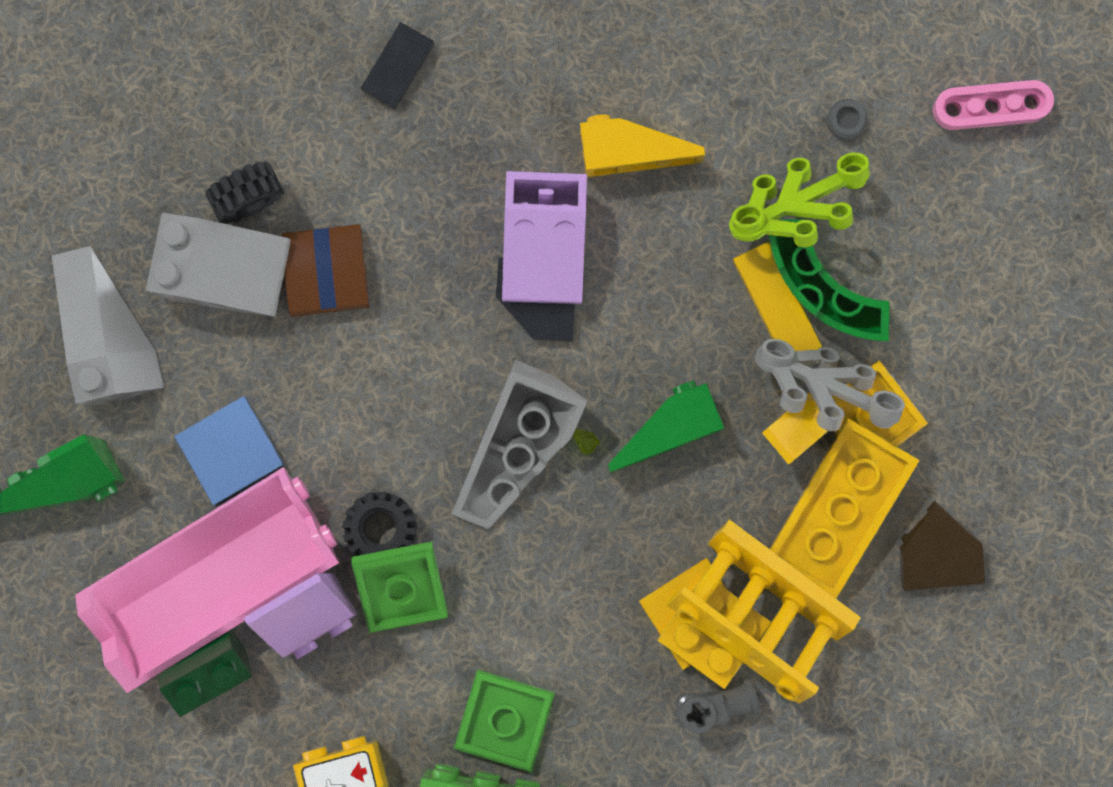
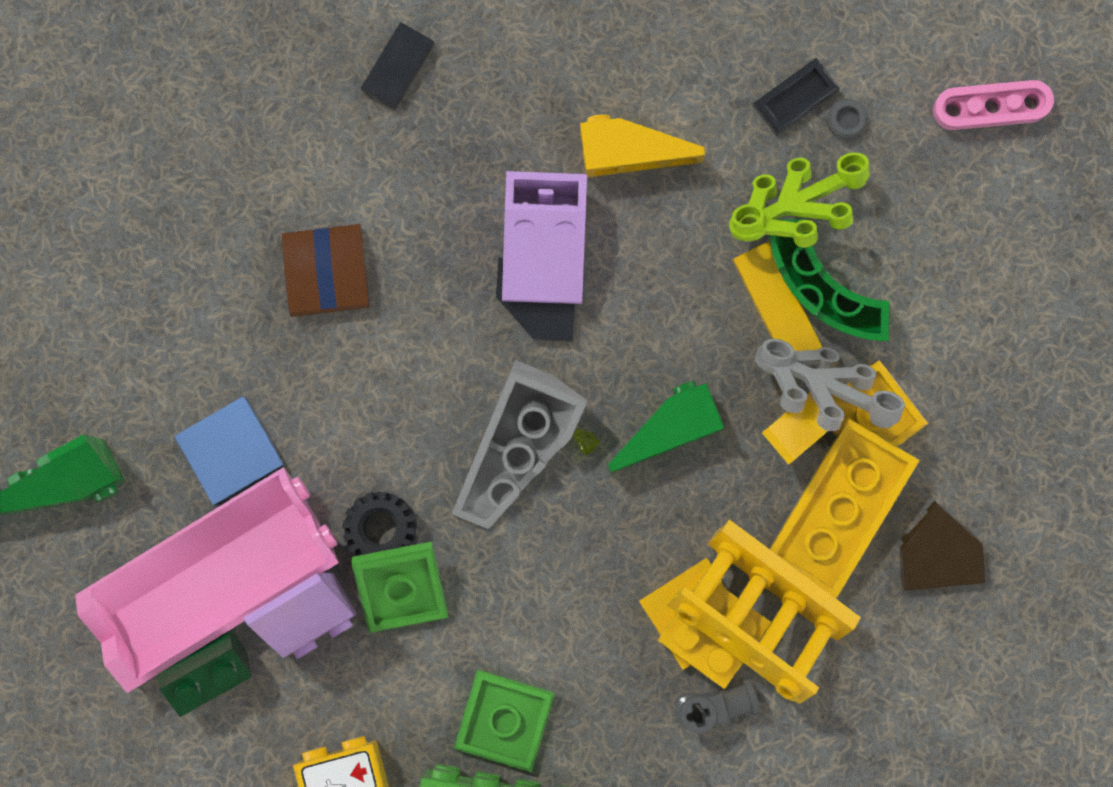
light grey wedge [52,246,165,408] -> none
light grey slope [146,213,291,317] -> none
black tyre [205,161,284,224] -> none
none -> black tile [753,57,840,136]

